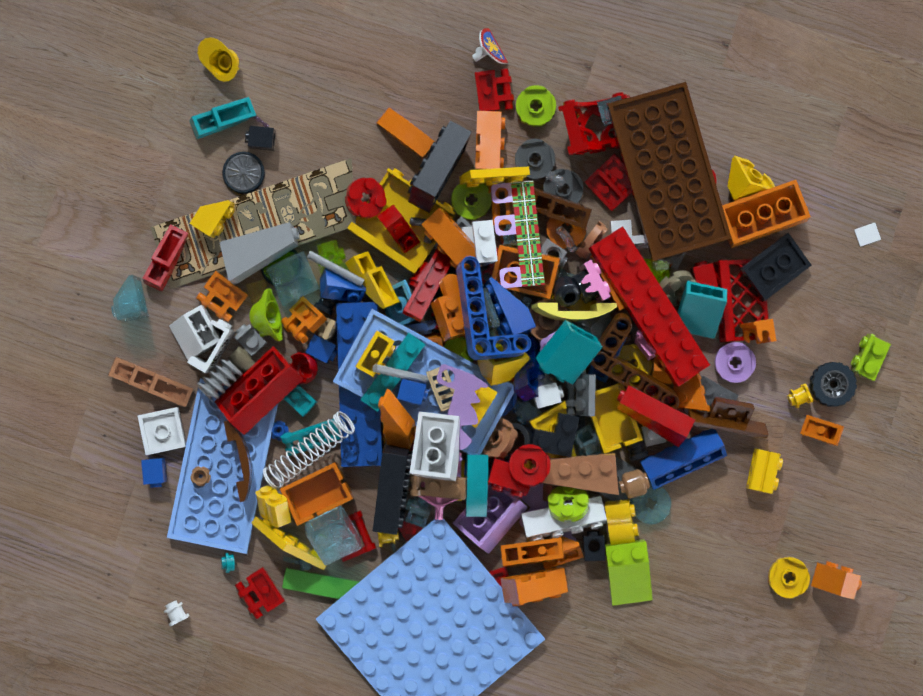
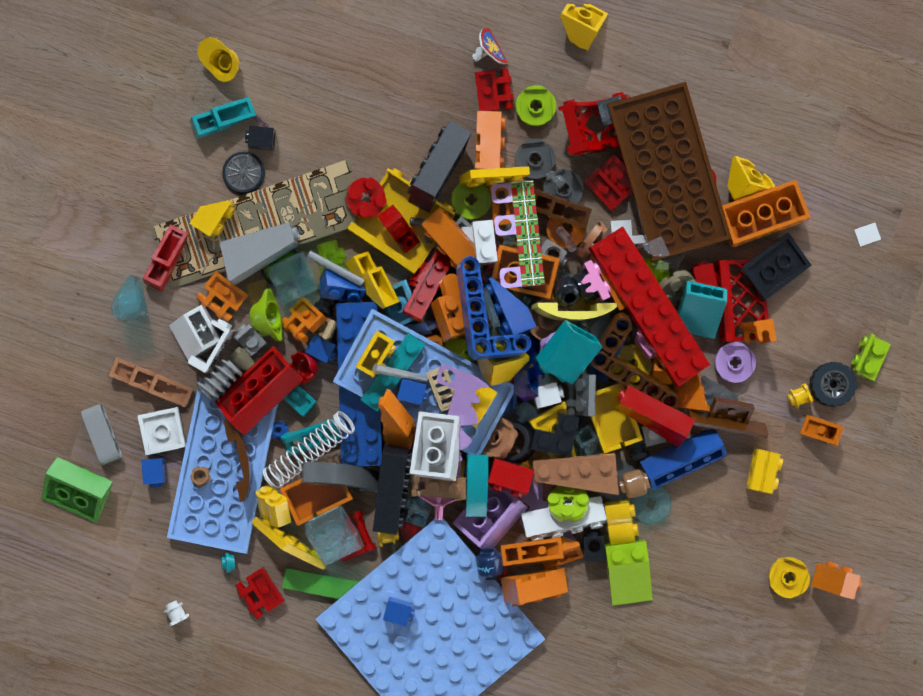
clear light blue hand [283,556,311,571] -> none
orange slope [376,108,435,160] -> none
red plate [509,444,551,487] -> none
none -> bright green slope [41,457,113,523]
none -> light grey beam [81,403,122,465]
none -> dark grey slope [302,462,379,493]
none -> blue brick [383,597,415,627]
none -> dark blue head [476,548,504,580]
none -> yellow slope [560,4,608,51]
none -> clear tile [642,236,670,257]

